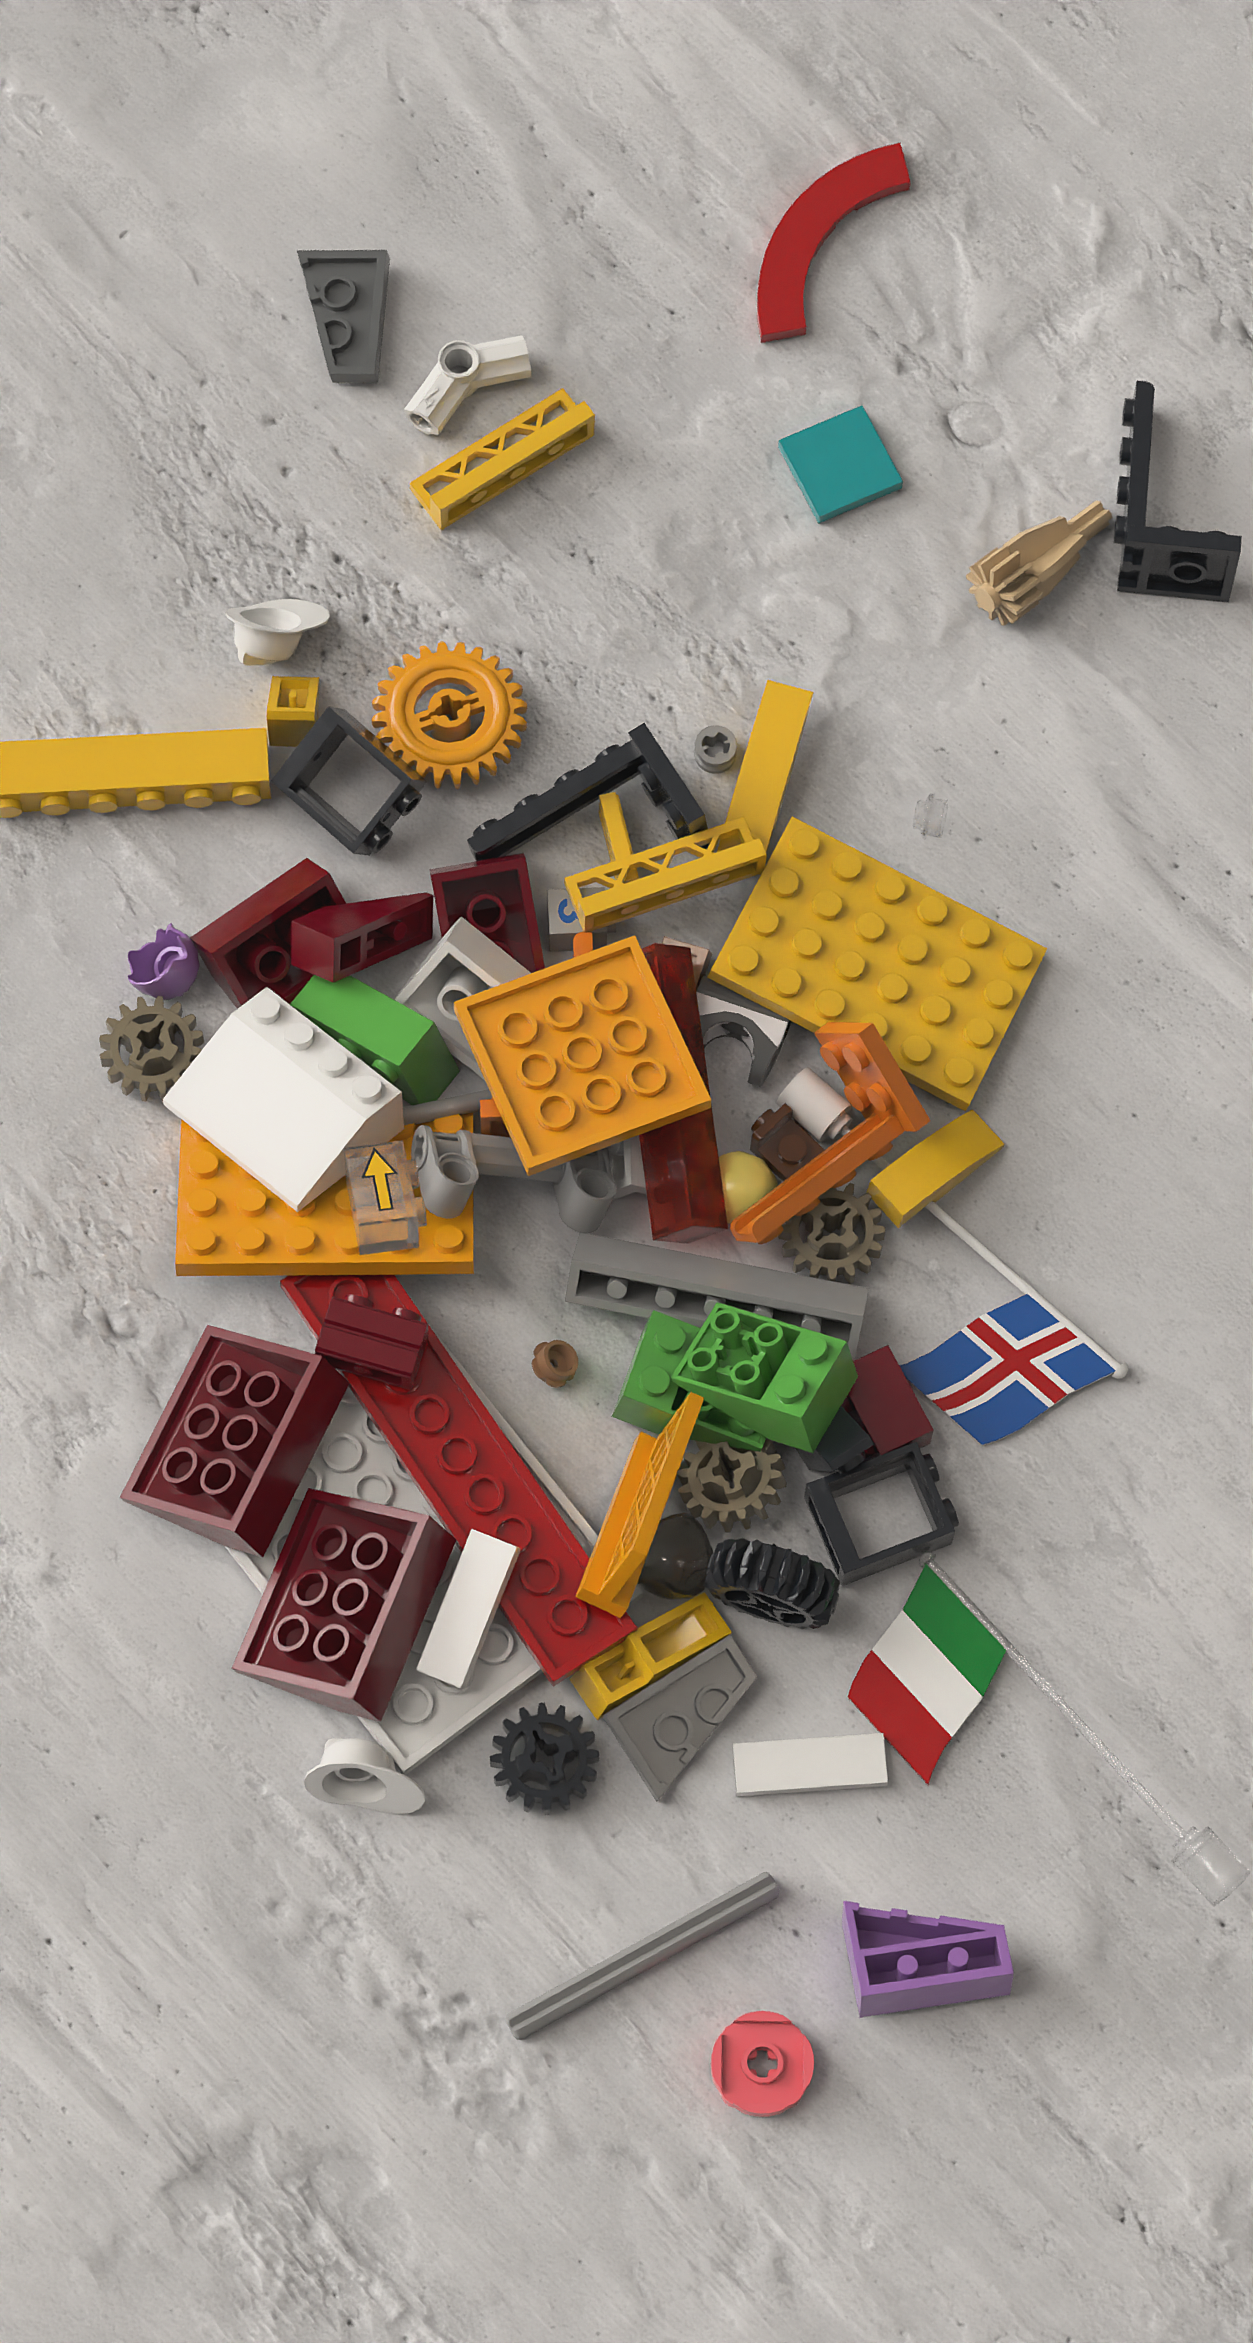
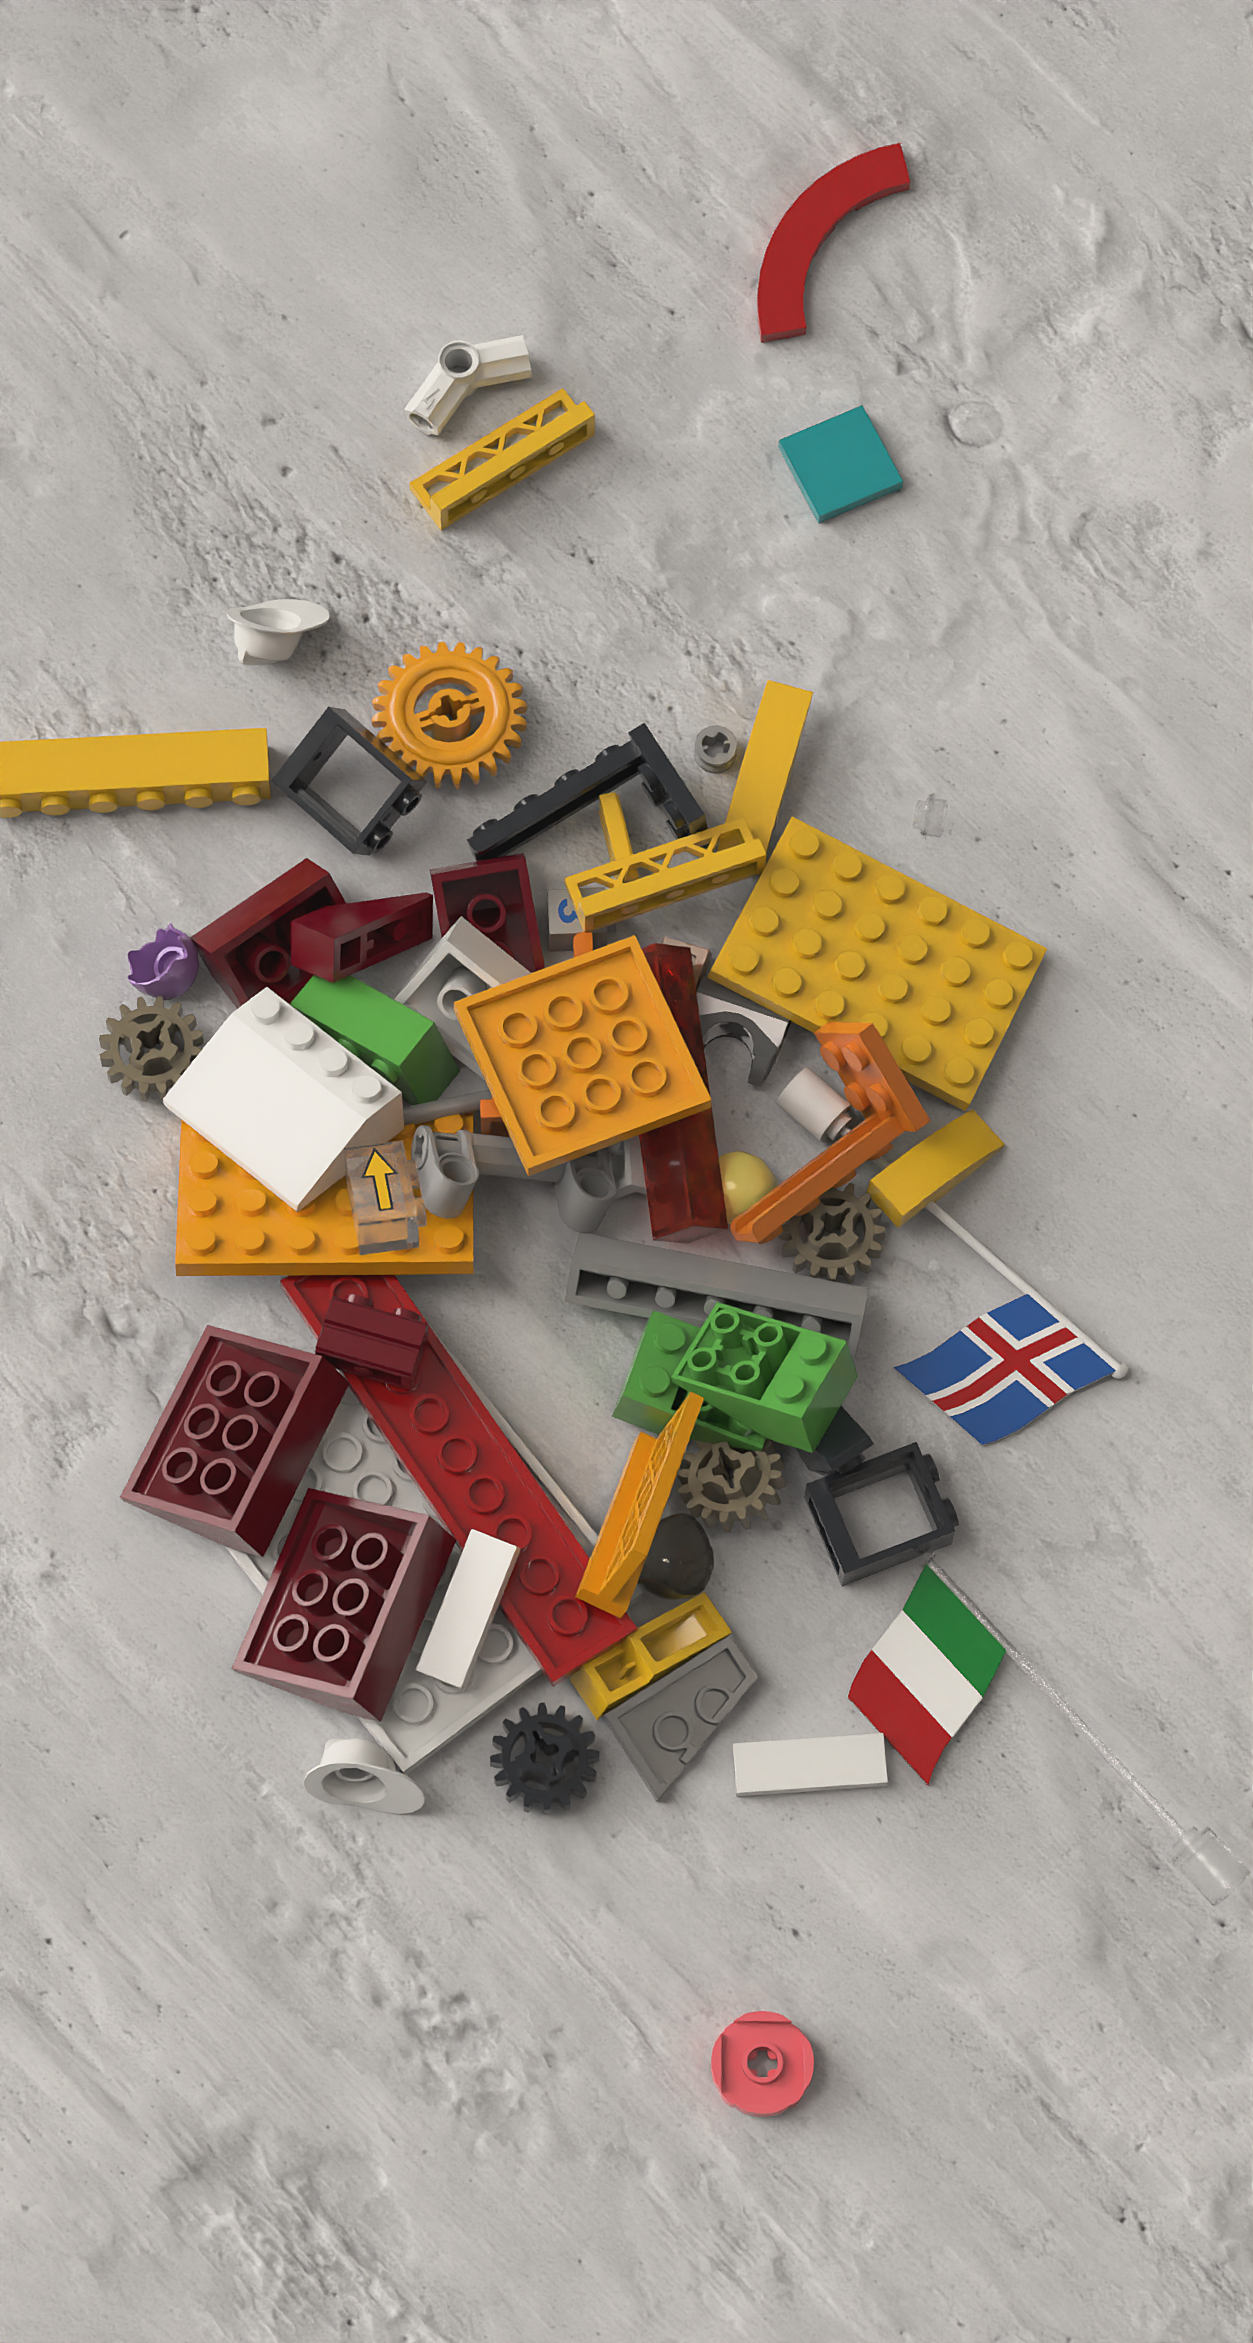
yellow slope [267,676,319,747] -> none
dark grey wing [297,250,390,383] -> none
light grey axle [506,1872,780,2040] -> none
medium nougat plate [531,1340,578,1388] -> none
black gear [705,1538,840,1629] -> none
reddish brown bracket [750,1103,825,1182] -> none
dark red brick [841,1345,934,1458] -> none
medium lavender wedge [842,1901,1014,2018] -> none
tan piece [966,501,1112,626] -> none
black bracket [1113,381,1242,602] -> none

